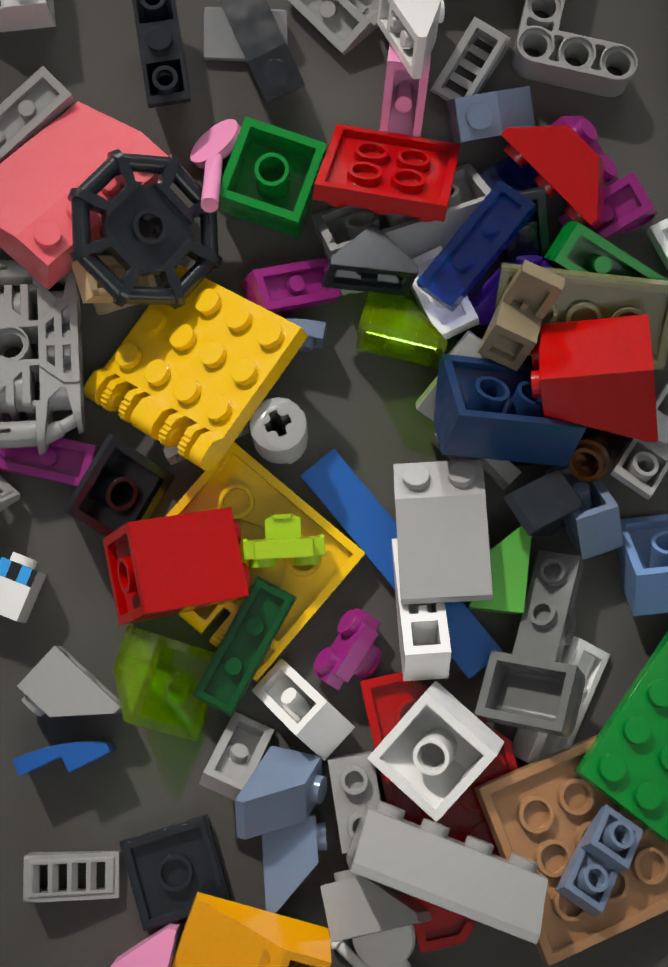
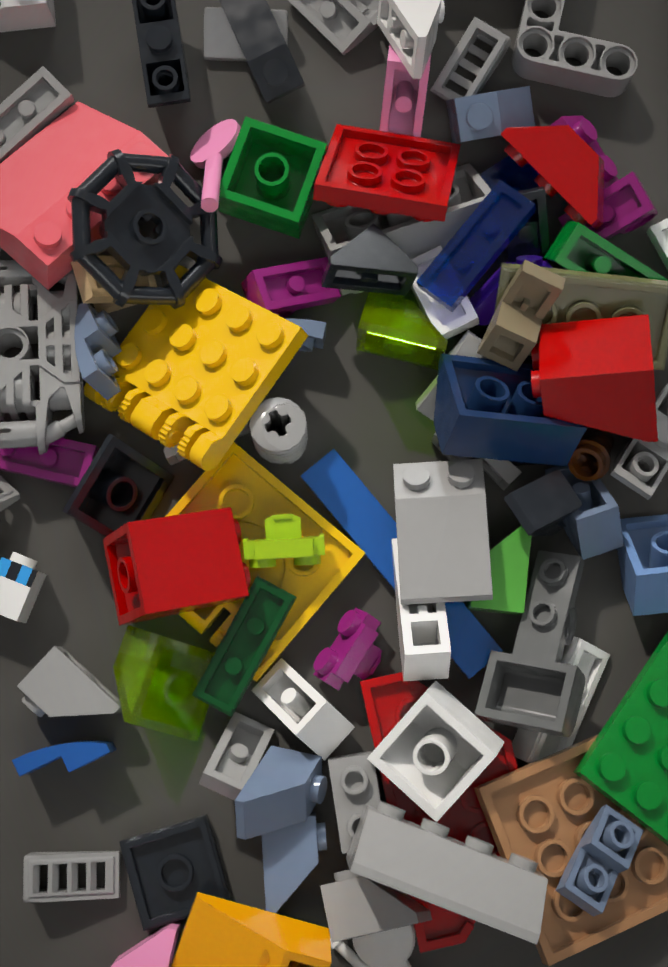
none -> sand blue slope [74,302,122,400]

